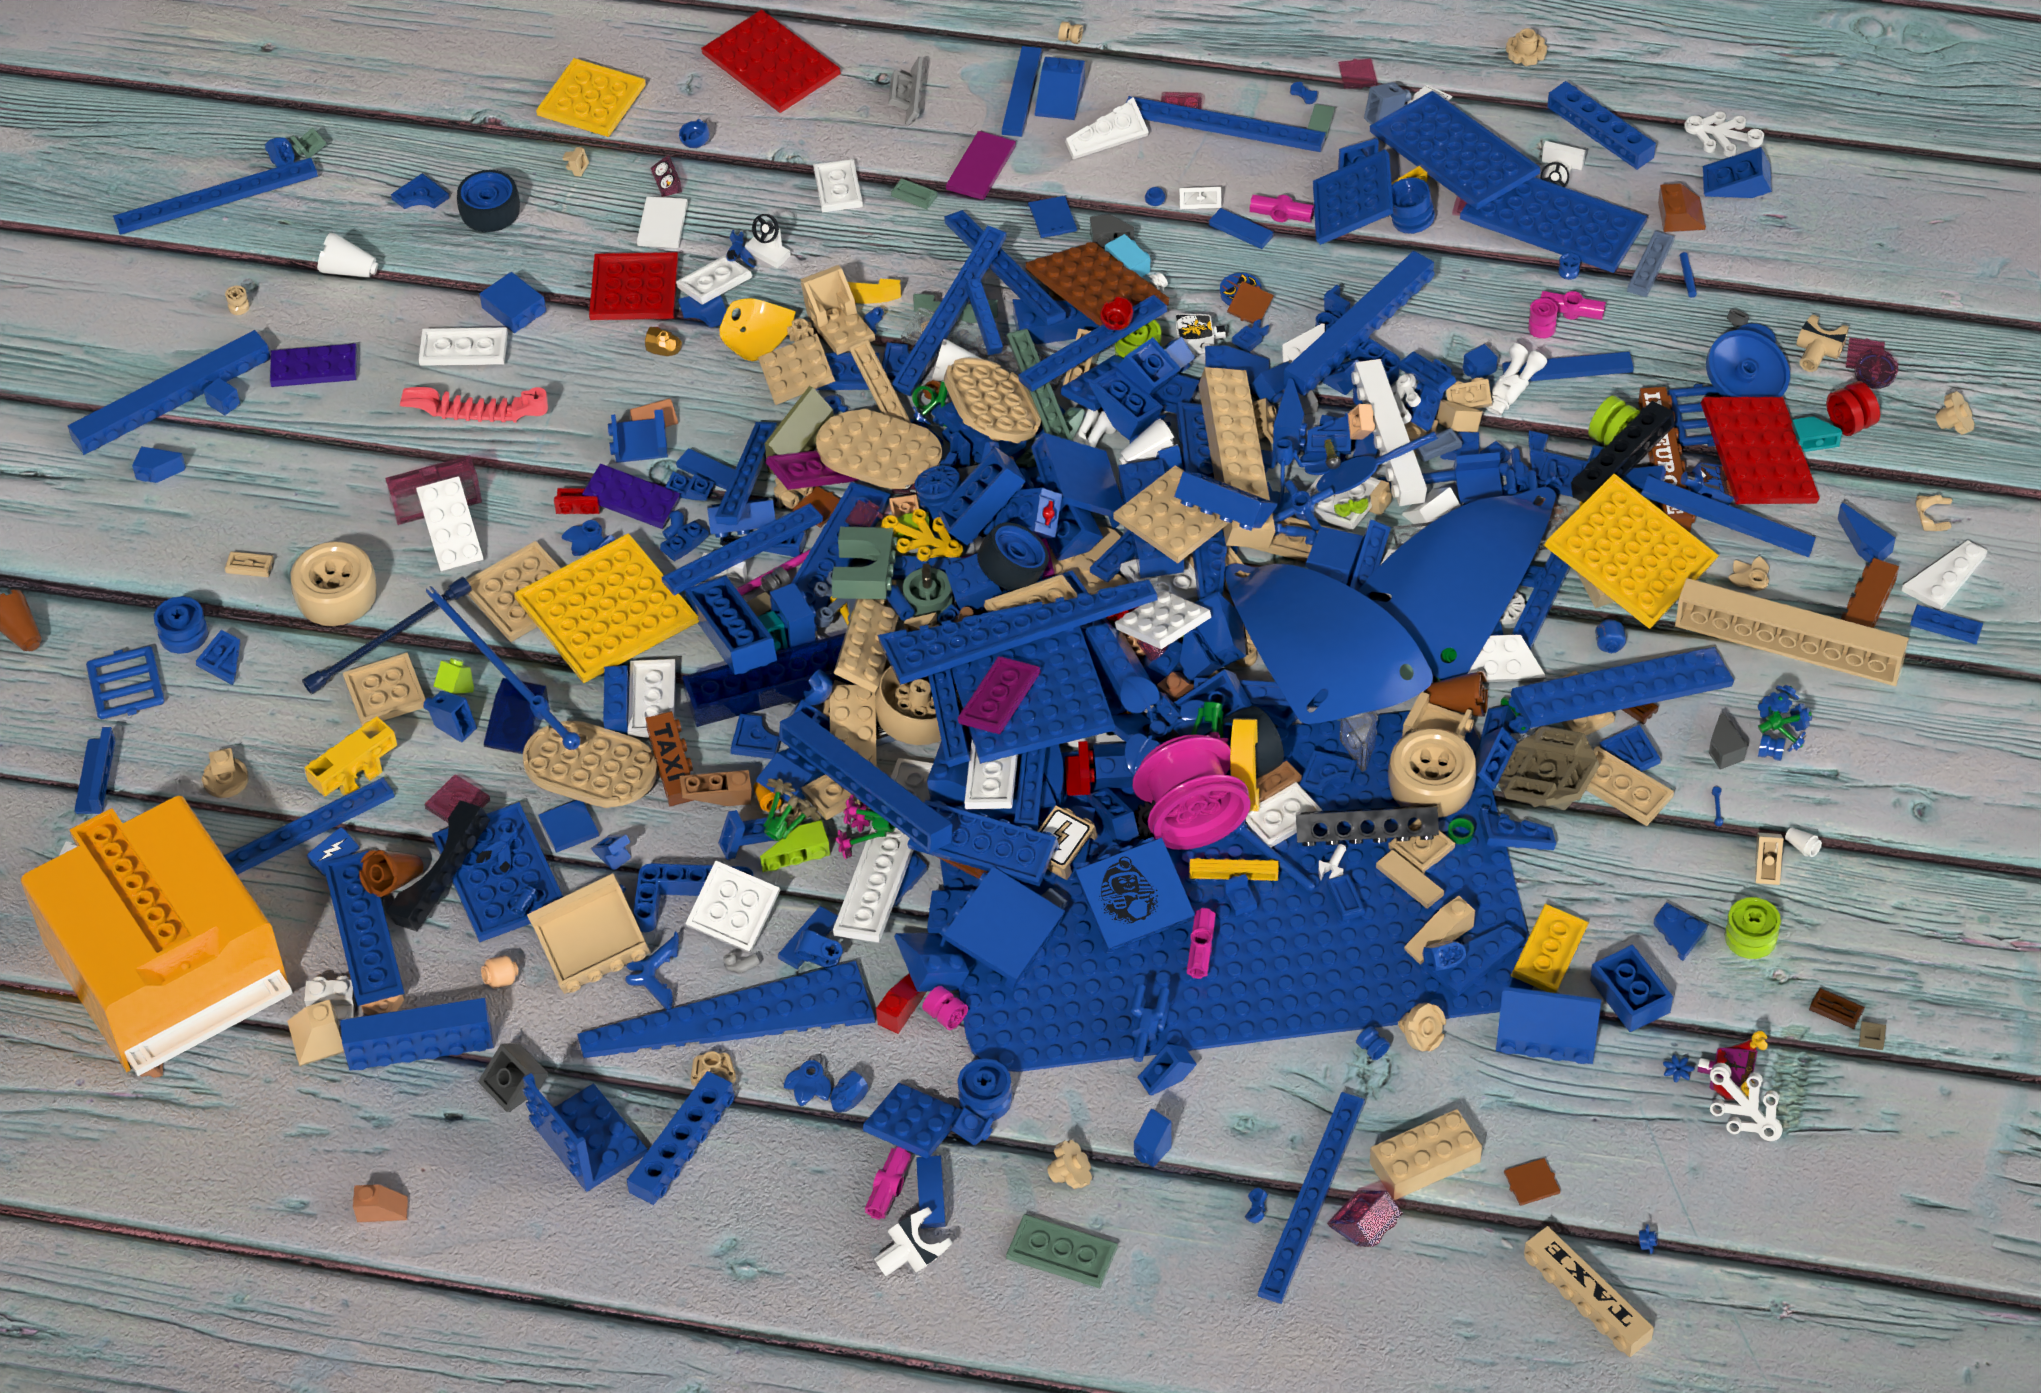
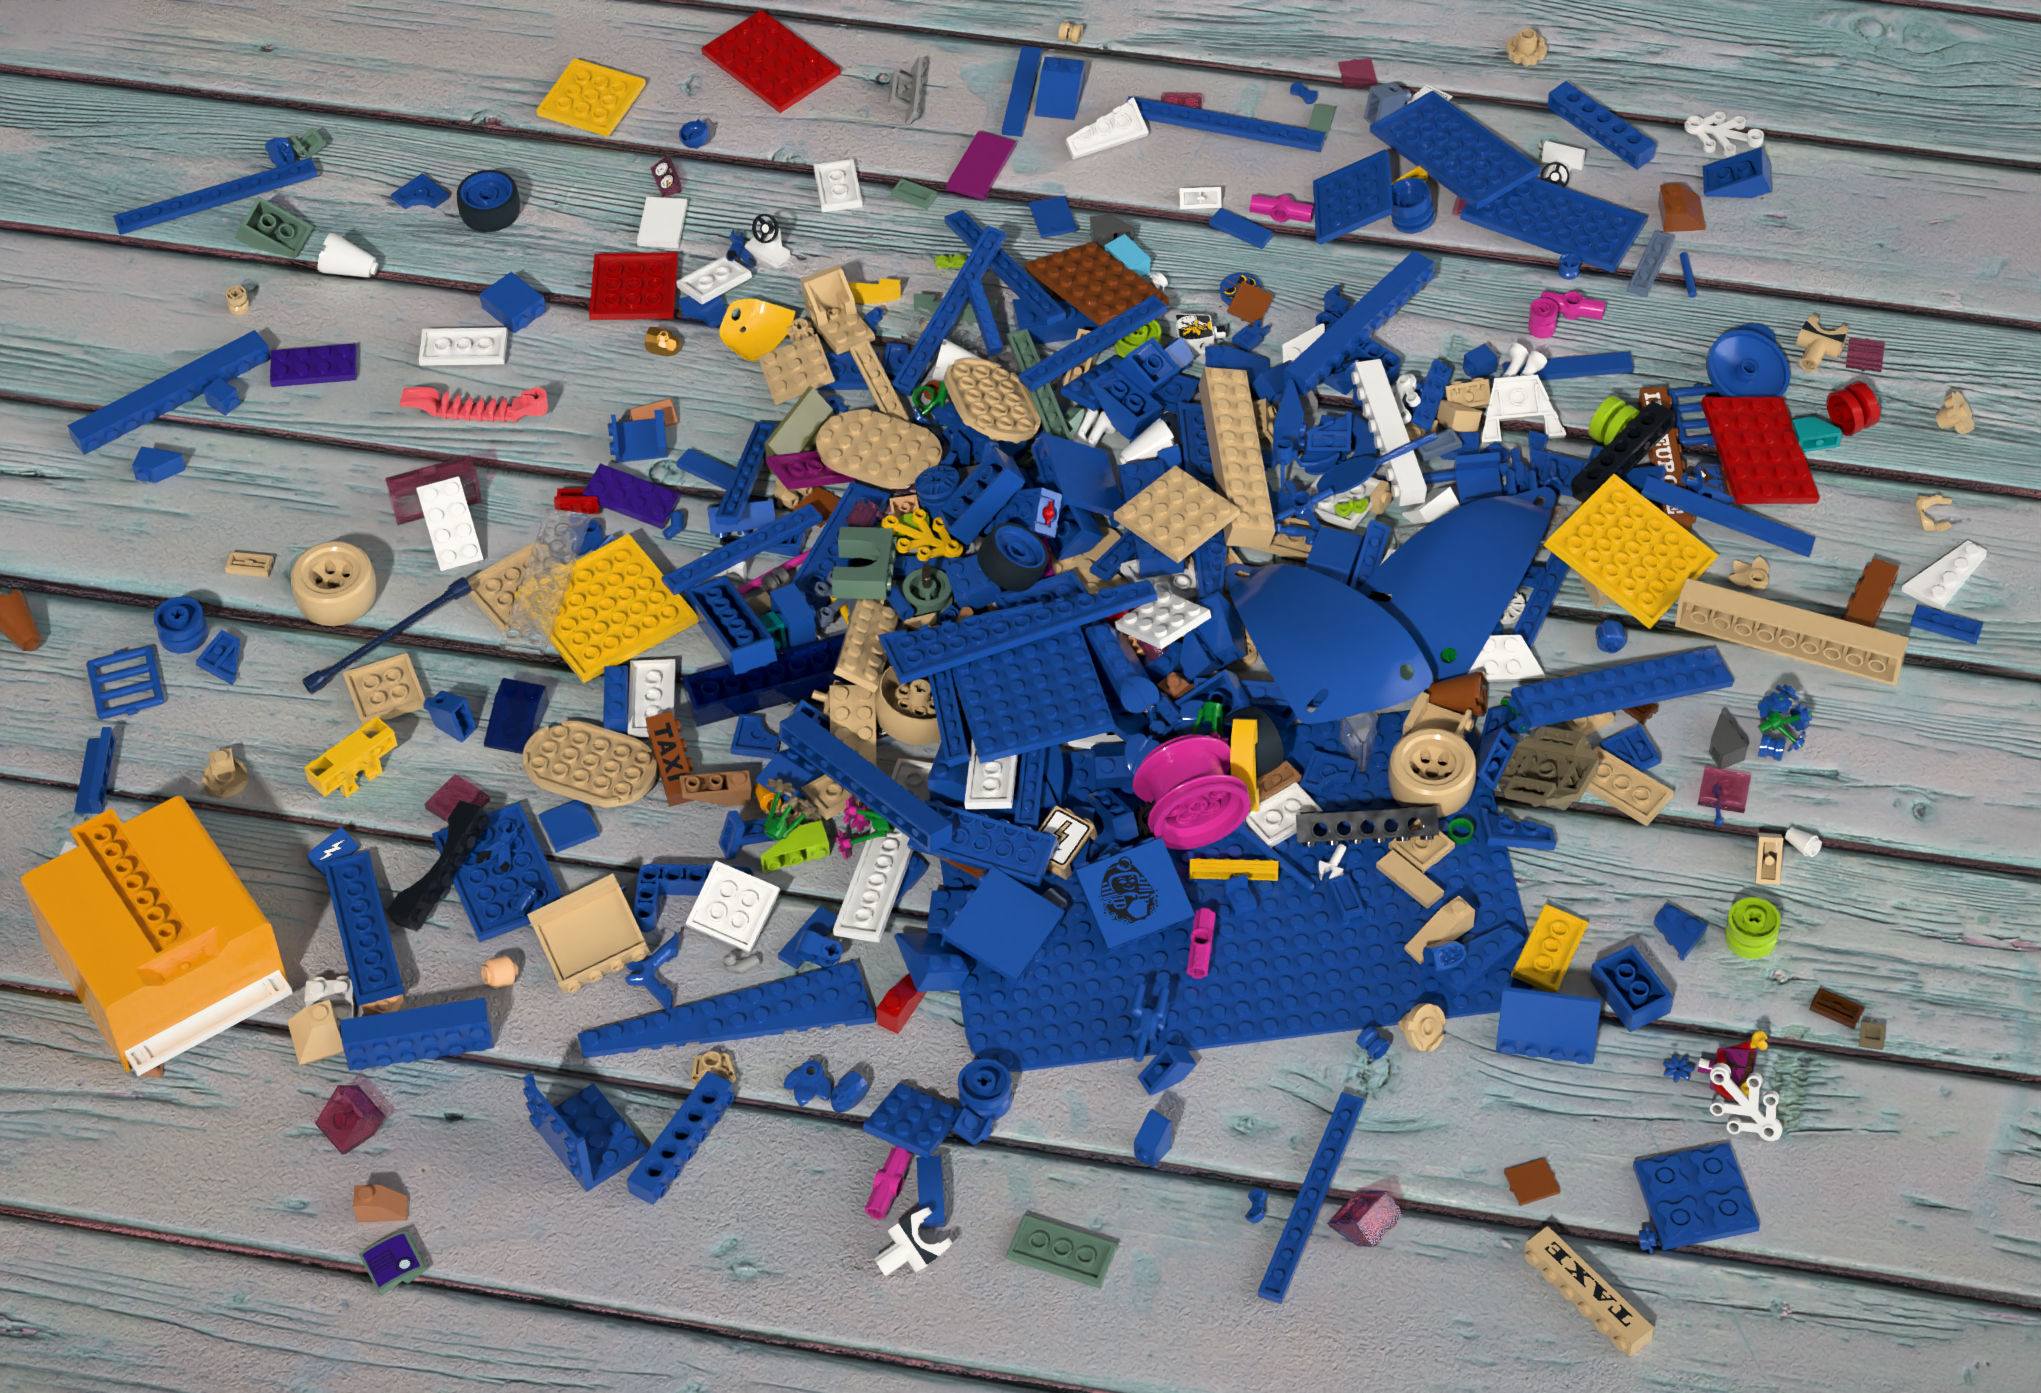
blue tile [224,777,395,875] -> none
dark orange cone [359,850,424,897] -> none
blue bar [426,586,580,750] -> none
lime slope [433,658,474,694] -> none
dark grey slope [478,1043,549,1112] -> none
tan tile [562,147,589,177] -> none
blue slope [591,834,631,870] -> none
blue slope [660,520,709,561] -> none
blue slope [665,472,715,501] -> none
blue hair [804,669,833,705] -> none
dark pink wheel [922,986,968,1030] -> none
magenta tile [958,656,1041,734] -> none
tan wing [984,574,1077,612] -> none
tan plant [1047,1140,1092,1189] -> none
red bracket [1065,741,1095,796] -> none
red hair [1100,296,1133,330] -> none
blue plate [1145,187,1165,206] -> none
blue slope [1174,472,1277,531] -> none
piece [1324,439,1341,469] -> none
blue slope [1338,138,1379,170] -> none
light nougat piece [1348,404,1375,440] -> none
tan brick [1370,1109,1482,1201] -> none
blue tile [1398,351,1456,394] -> none
dark grey tile [1727,309,1749,326] -> none
blue slope [1838,503,1896,563] -> none
clear pink tile [1854,349,1898,389] -> none
none -> sand green slope [235,196,313,258]
none -> clear pink slope [315,1085,386,1155]
none -> slope [359,1230,428,1295]
none -> clear plate [500,508,590,655]
none -> lime piece [934,254,967,269]
none -> white wing [1481,375,1566,445]
none -> blue piece [1633,1143,1760,1250]
none -> clear pink tile [1698,767,1751,813]

